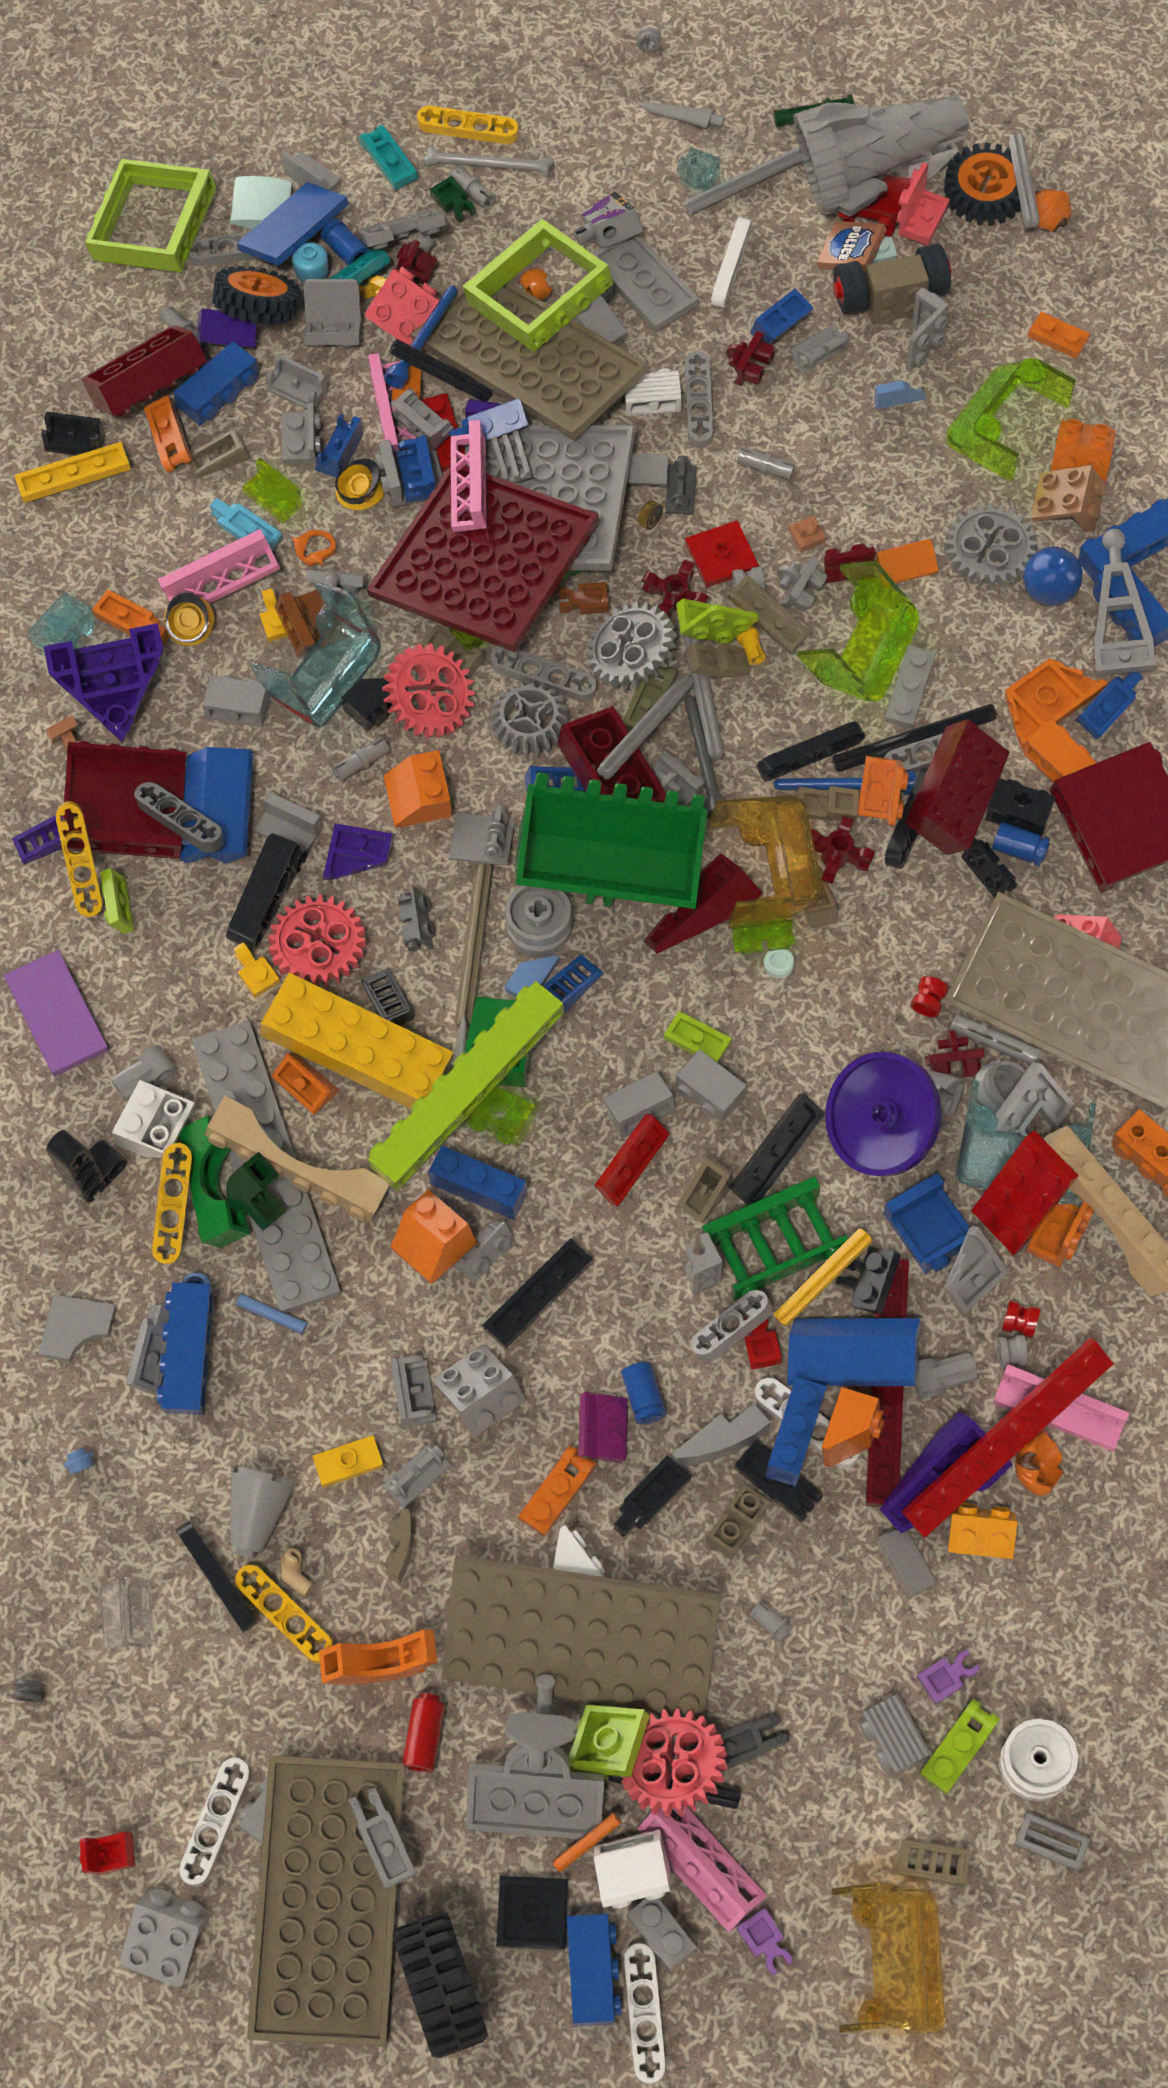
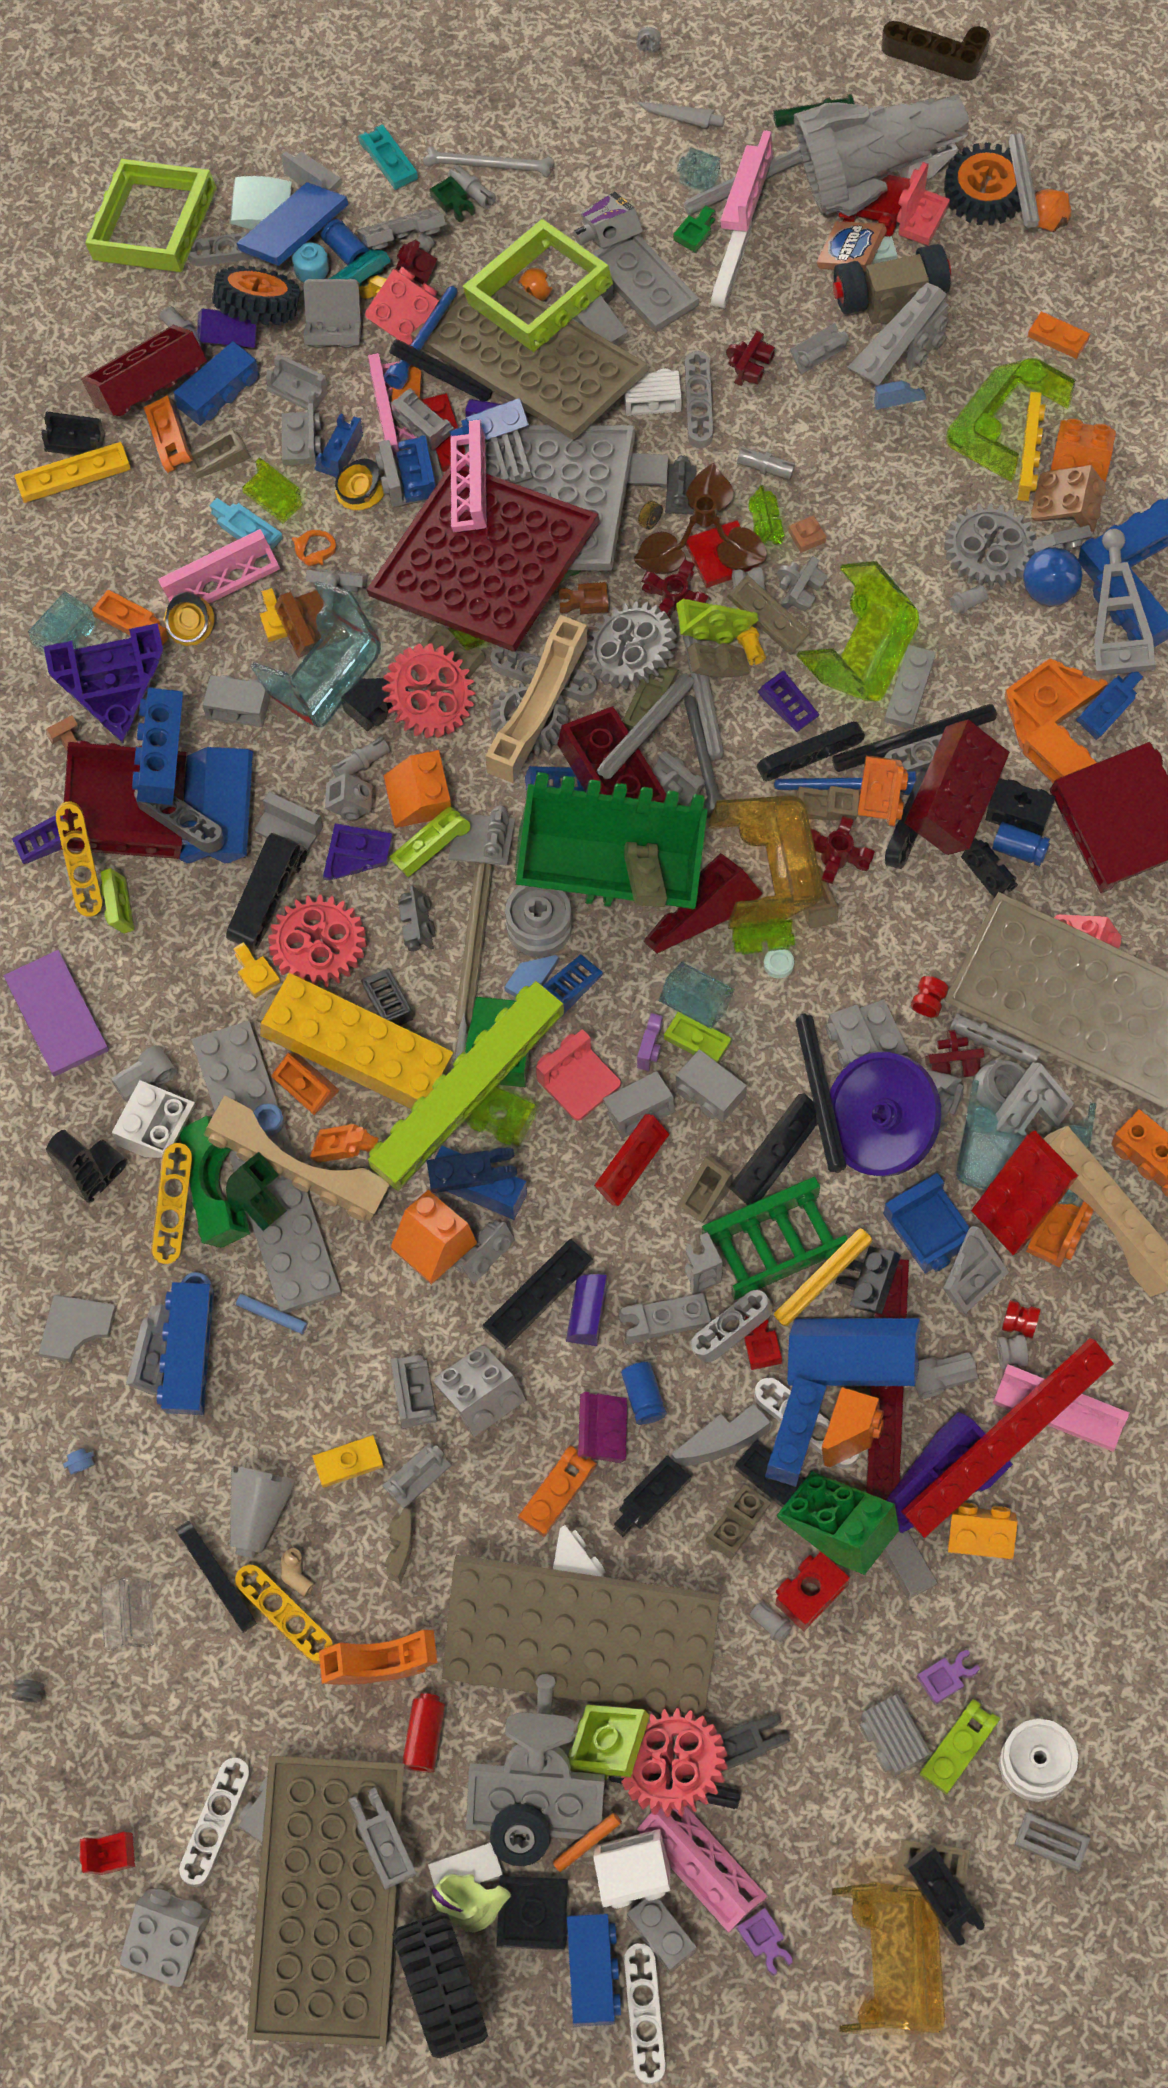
yellow beam [417,106,519,144] -> none
blue hinge [750,288,814,345] -> none
dark red hips [824,543,876,586] -> none
orange slope [876,539,939,587] -> none
orange hair [1015,1430,1064,1496] -> none
none -> blue brick [132,688,183,805]
none -> medium blue tile [253,1104,284,1136]
none -> orange hinge [310,1124,379,1163]
none -> light grey brick [325,773,372,820]
none -> lime plate [389,807,470,878]
none -> dark blue hinge [426,1147,518,1193]
none -> white tile [428,1843,503,1886]
none -> yellowish green hair [432,1874,511,1933]
none -> tan arch [485,615,587,783]
none -> black bush [490,1804,551,1866]
none -> coral bracket [536,1029,621,1121]
none -> dark purple brick [566,1274,607,1346]
none -> light grey plate [619,1293,711,1344]
none -> olive plate [624,842,667,907]
none -> reddish brown plant [634,463,767,574]
none -> medium lavender plate [637,1013,663,1071]
none -> clear light blue brick [658,962,734,1029]
none -> green plate [673,205,715,253]
none -> bright pink fence [720,131,773,232]
none -> clear neon green hinge [748,485,785,545]
none -> dark purple slope [758,670,820,732]
none -> red brick [775,1552,850,1632]
none -> green slope [777,1471,899,1575]
none -> black axle [795,1013,846,1173]
none -> light grey plate [825,999,908,1068]
none -> light grey wing [847,282,947,386]
none -> dark brown beam [881,21,990,81]
none -> black plate [904,1845,985,1946]
none -> light grey pin [949,584,988,614]
none -> yellow plate [1017,391,1046,501]
none -> light grey plate [1023,525,1092,556]

